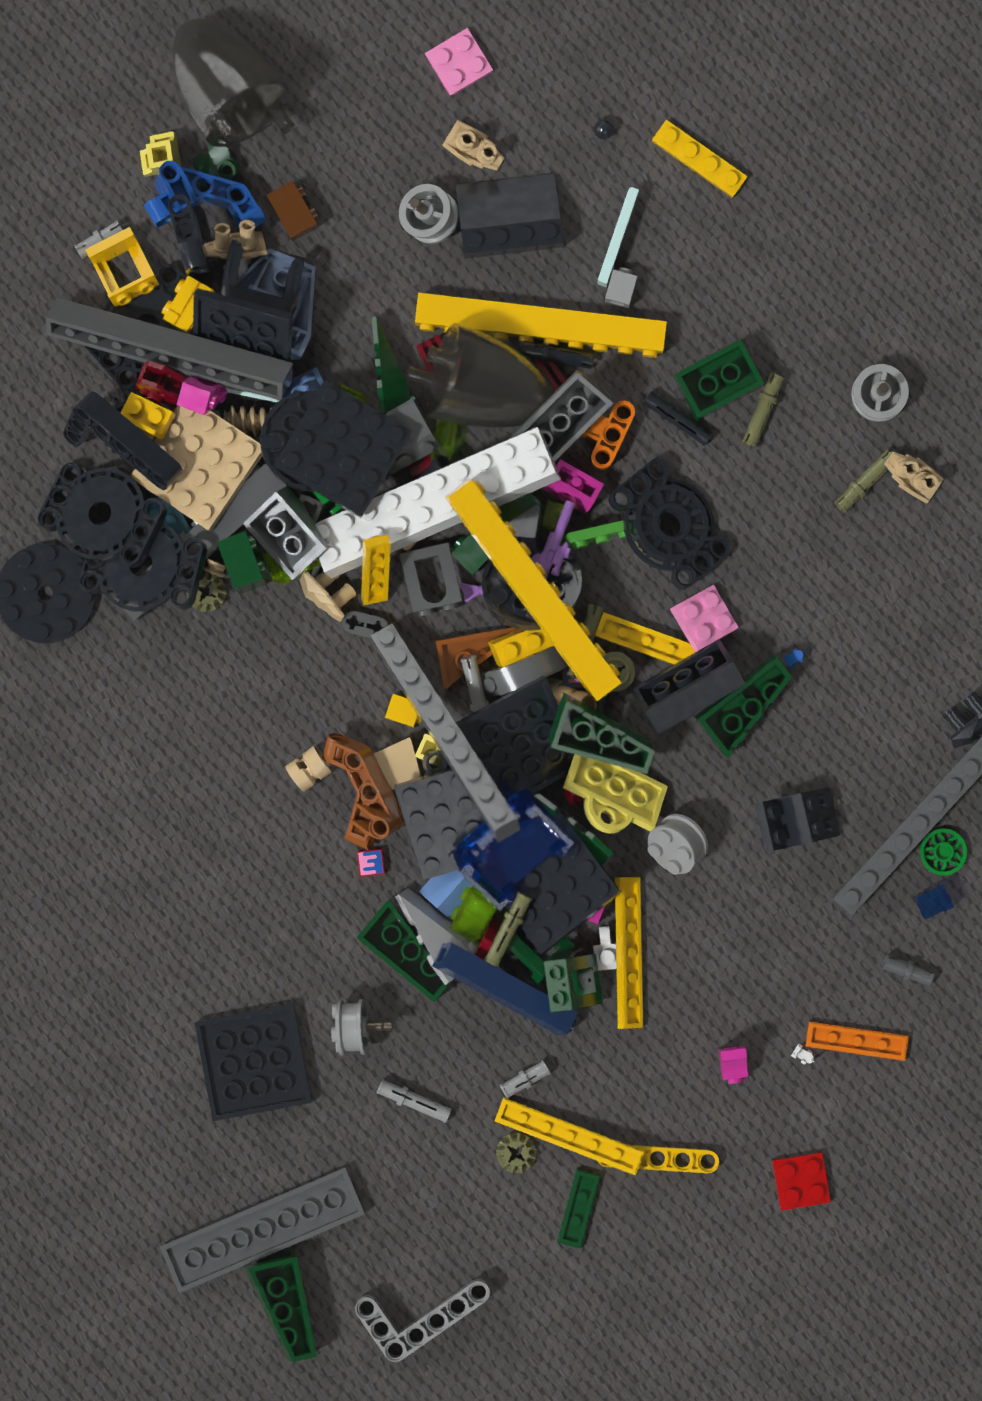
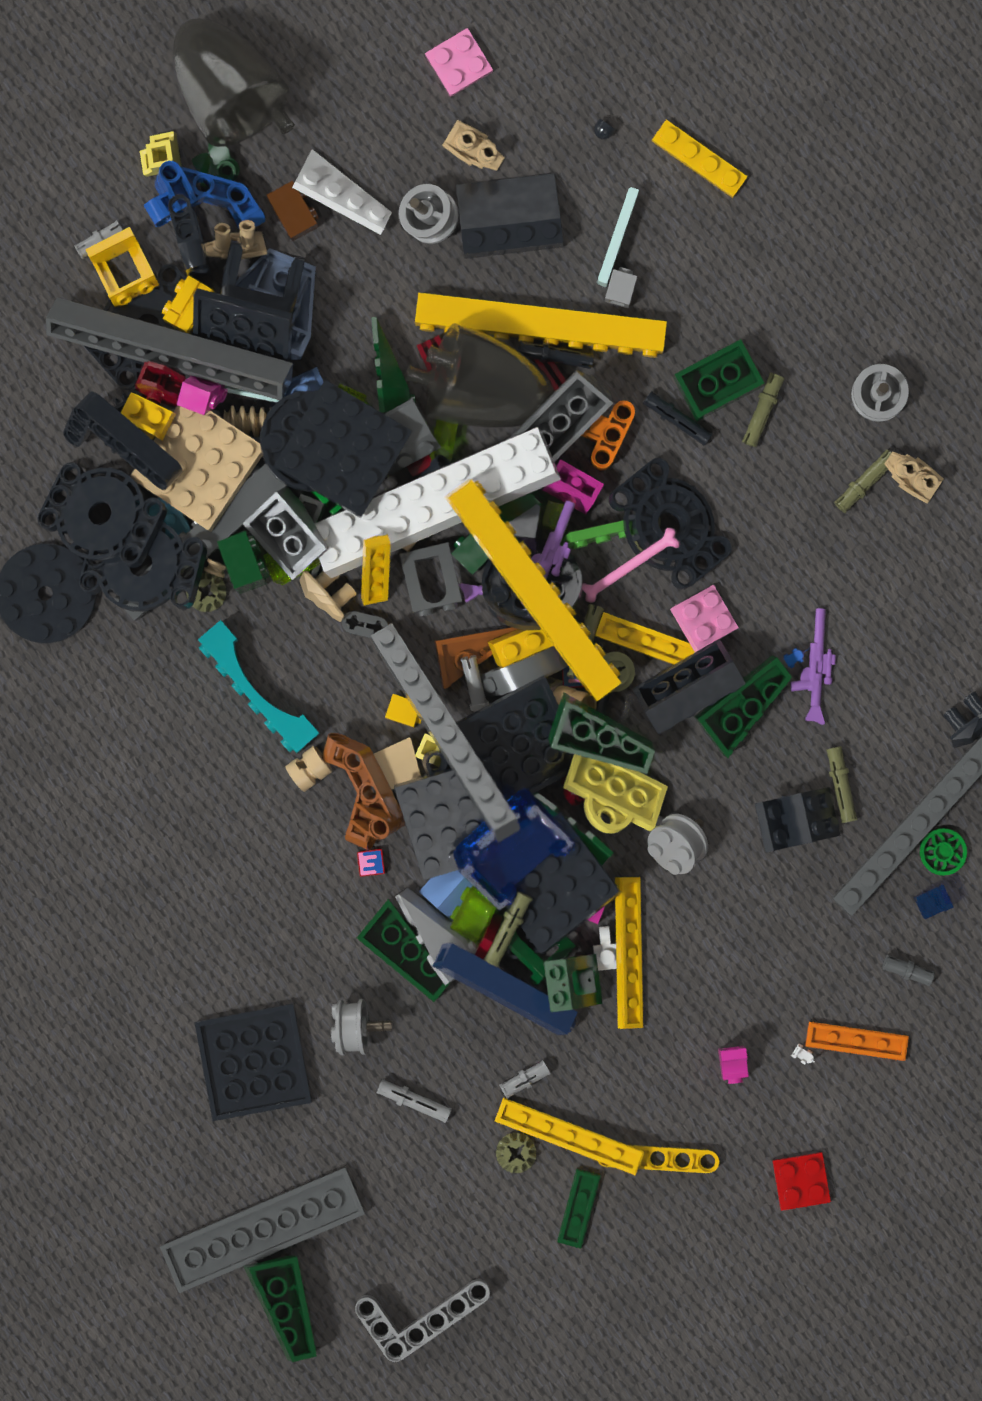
none -> teal arch [198,620,320,754]
none -> white wing [292,150,392,235]
none -> bright pink piece [582,528,680,603]
none -> medium lavender piece [790,609,836,725]
none -> olive pin [826,746,858,823]

